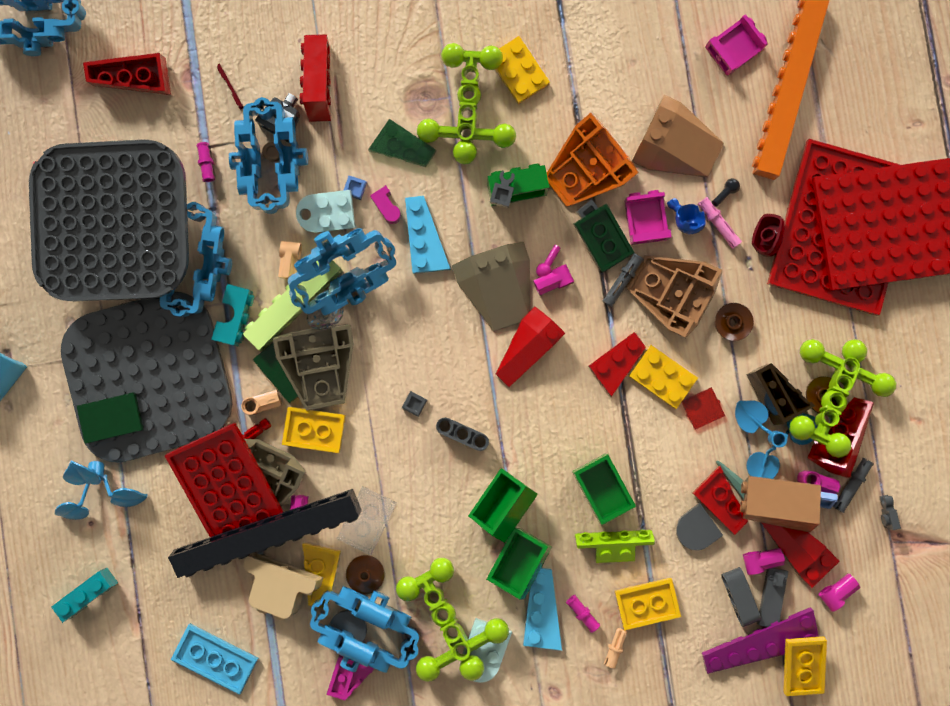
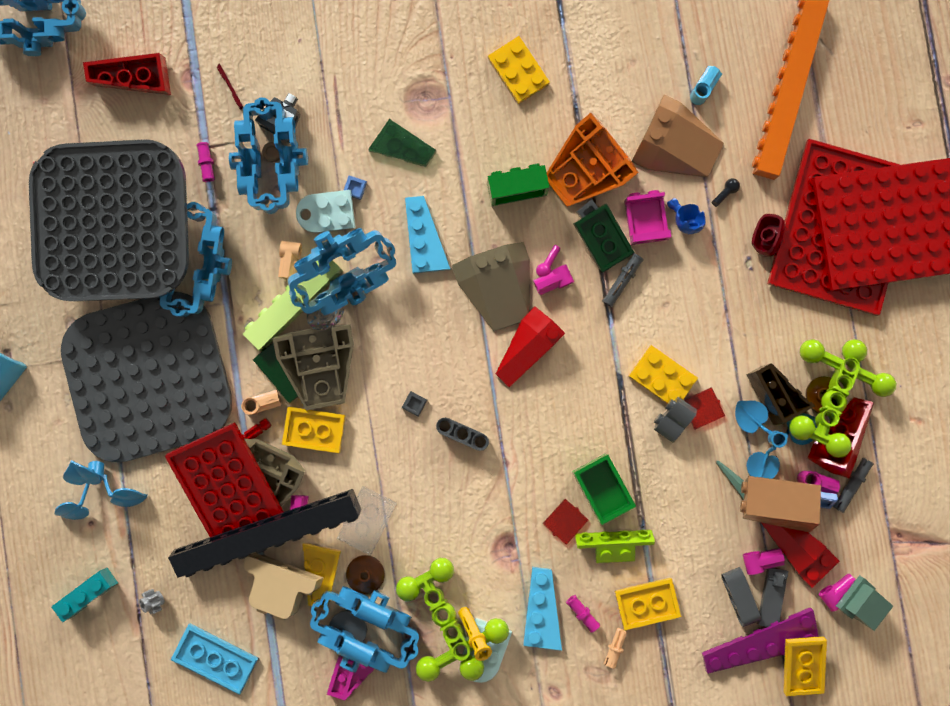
dark green tile [77,392,144,444] -> none
teal arch [211,284,254,347] -> none
red wedge [300,34,331,122] -> none
dark pink leg [370,185,401,224] -> none
lime piece [417,43,516,164] -> none
green piece [468,468,538,543] -> none
green piece [486,527,552,600] -> none
dark grey plate [490,170,515,208] -> none
red wing [588,332,646,397] -> none
medium nougat wedge [627,255,723,338] -> none
dark grey tile [676,503,723,550] -> none
red wing [692,466,748,535] -> none
bright pink pin [697,197,742,249] -> none
dark pink panel [705,14,768,76] -> none
reddish brown dish [715,303,754,341] -> none
dark grey plate [879,495,901,530] -> none
none -> light grey gear [139,589,164,615]
none -> yellow pin [458,607,492,661]
none -> clear red piece [543,499,588,545]
none -> dark grey brick [654,397,697,443]
none -> medium azure piece [690,66,722,105]
none -> sand green plate [836,575,893,631]

